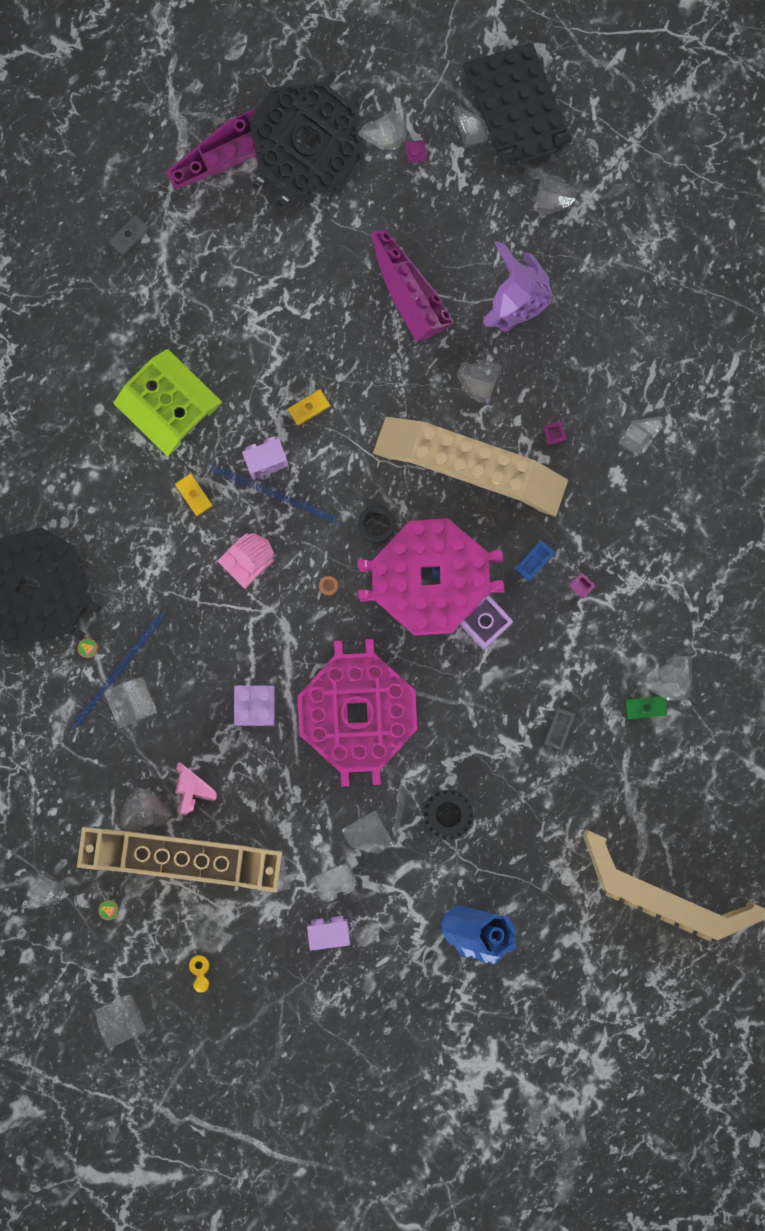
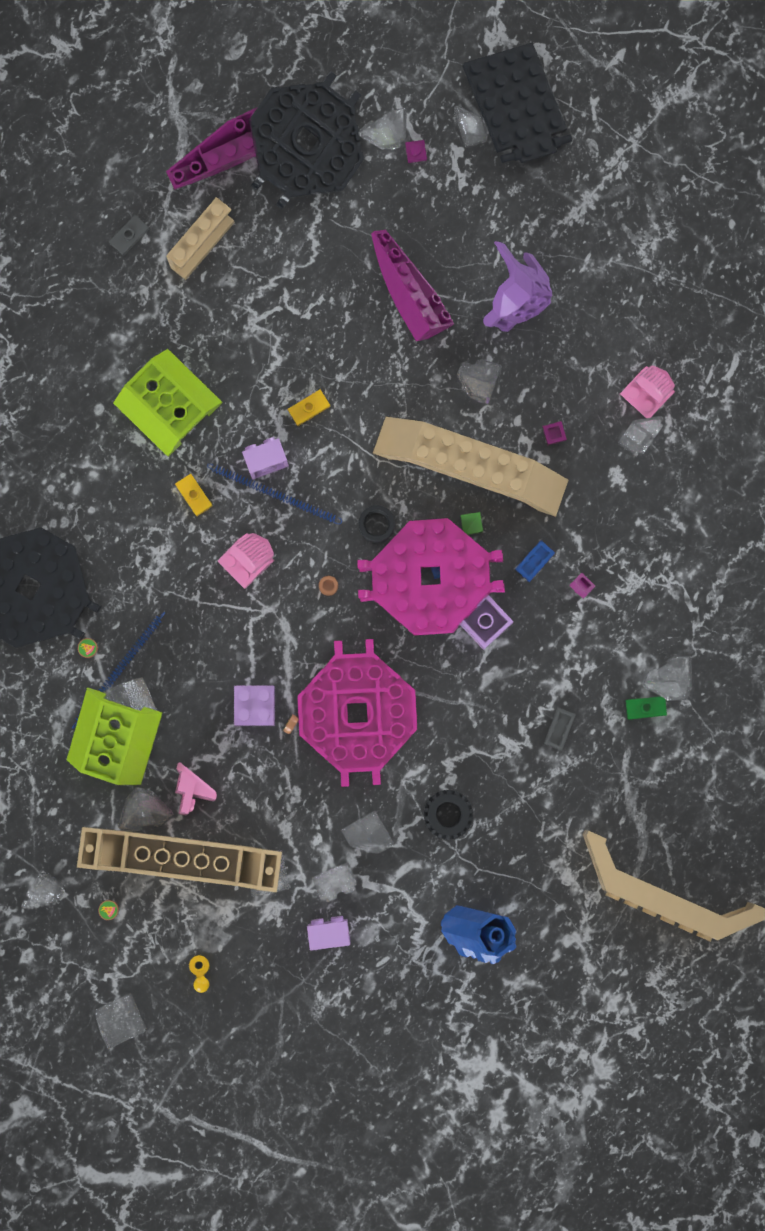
clear slope [533,172,577,214] -> none
none -> lime slope [67,688,162,785]
none -> tan window [166,197,235,280]
none -> nougat tile [283,714,299,734]
none -> bright green slope [460,512,483,535]
none -> bright pink piece [620,366,675,420]

